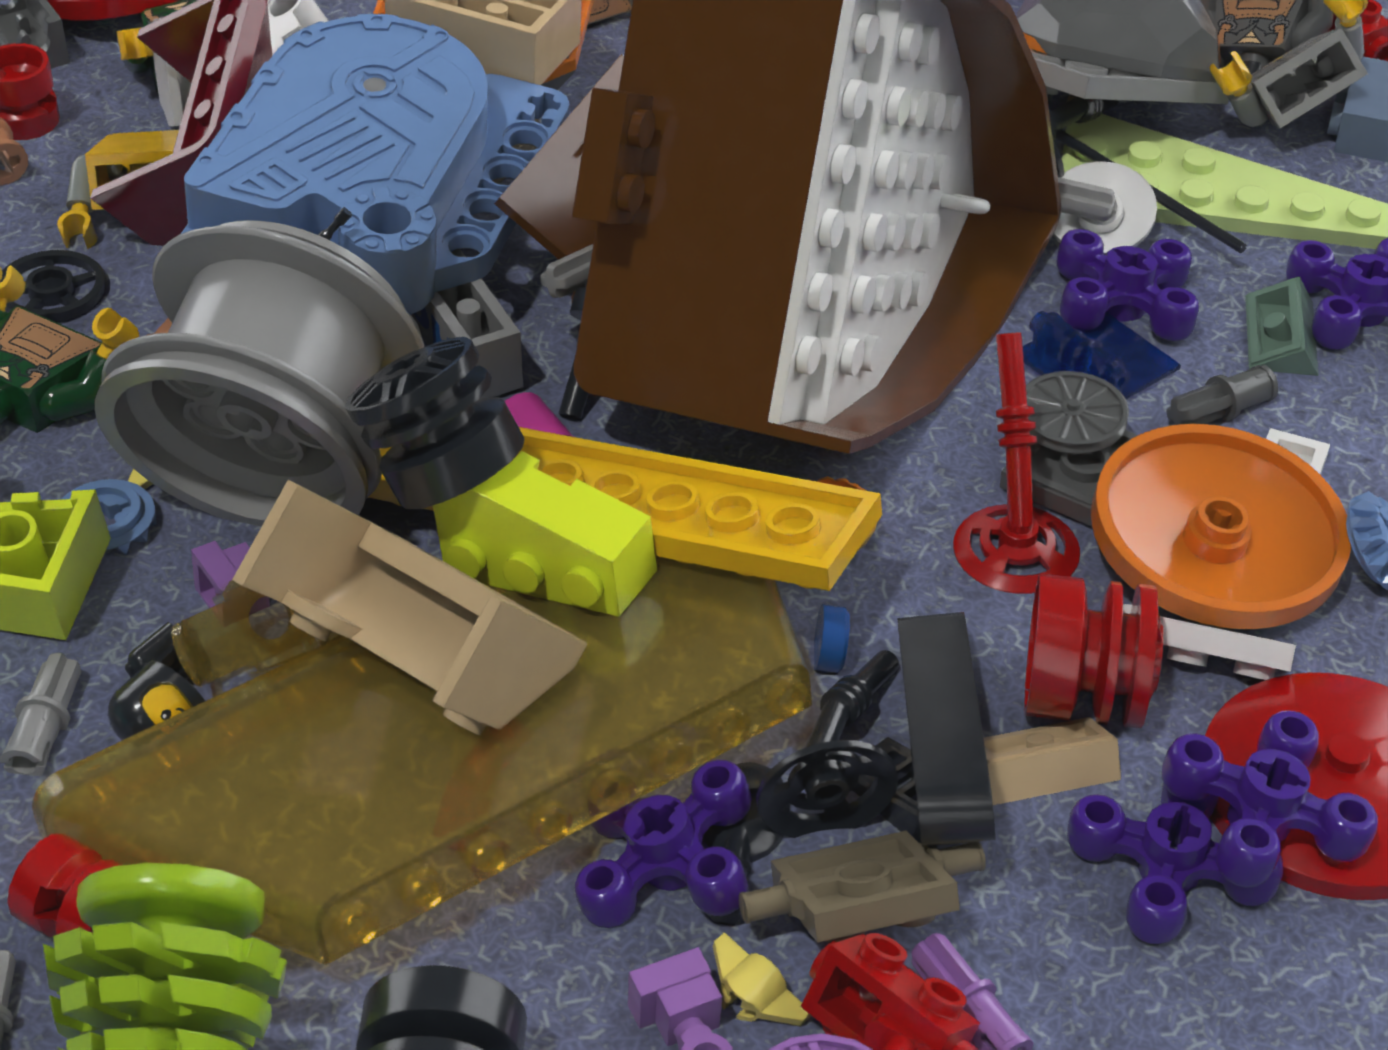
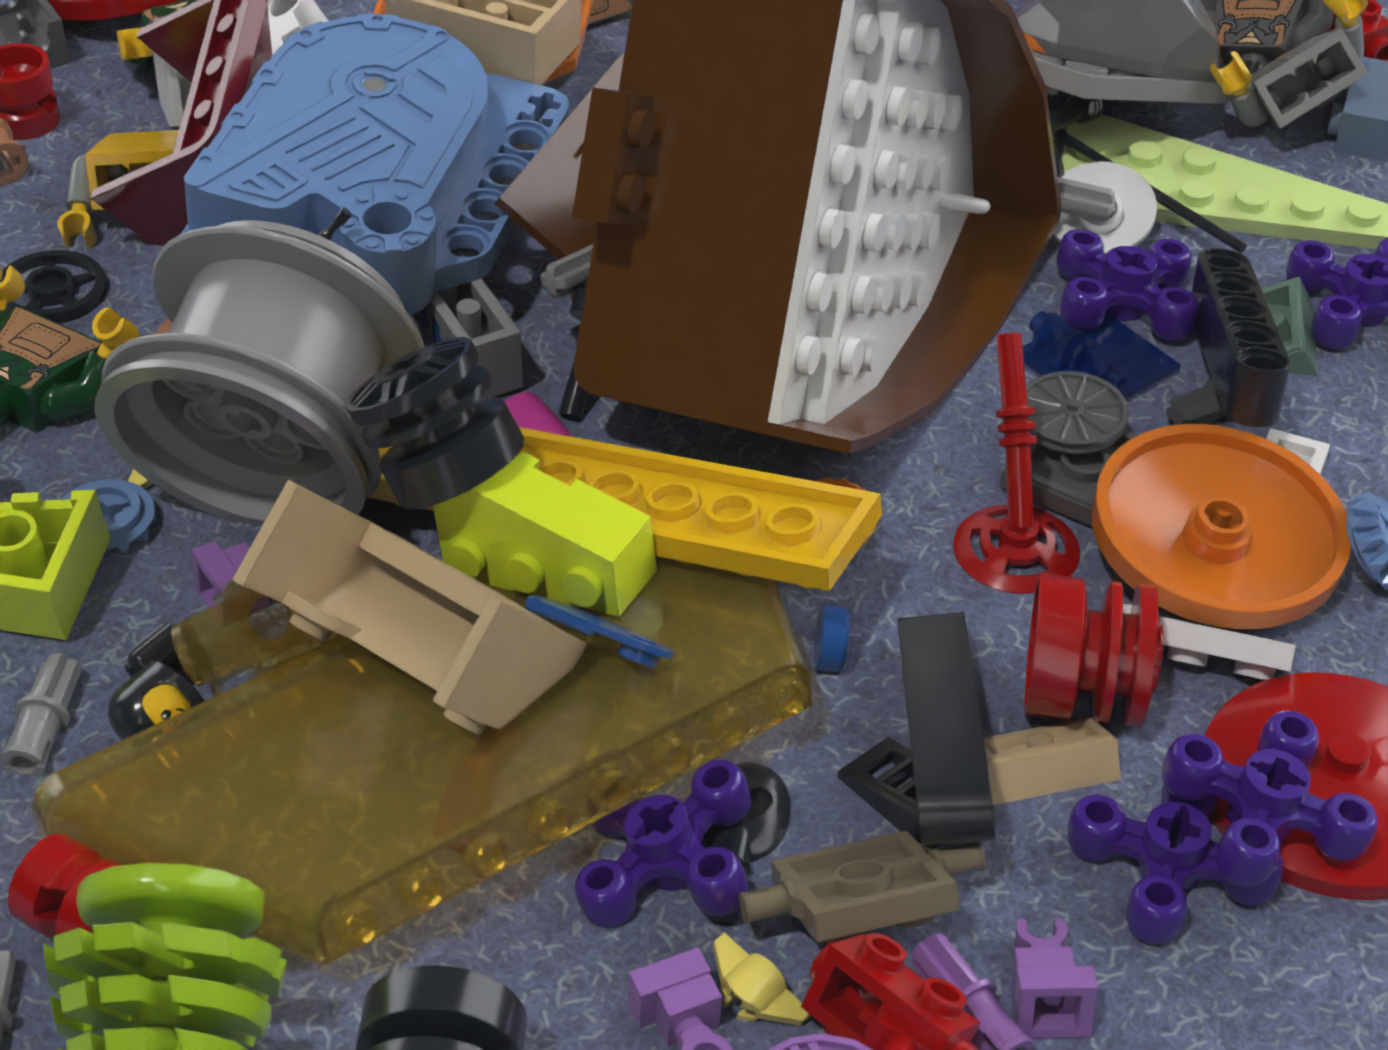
black dish [756,650,899,838] -> none
none -> blue piece [525,594,675,668]
none -> medium lavender piece [1010,918,1098,1039]
none -> black beam [1192,248,1290,427]

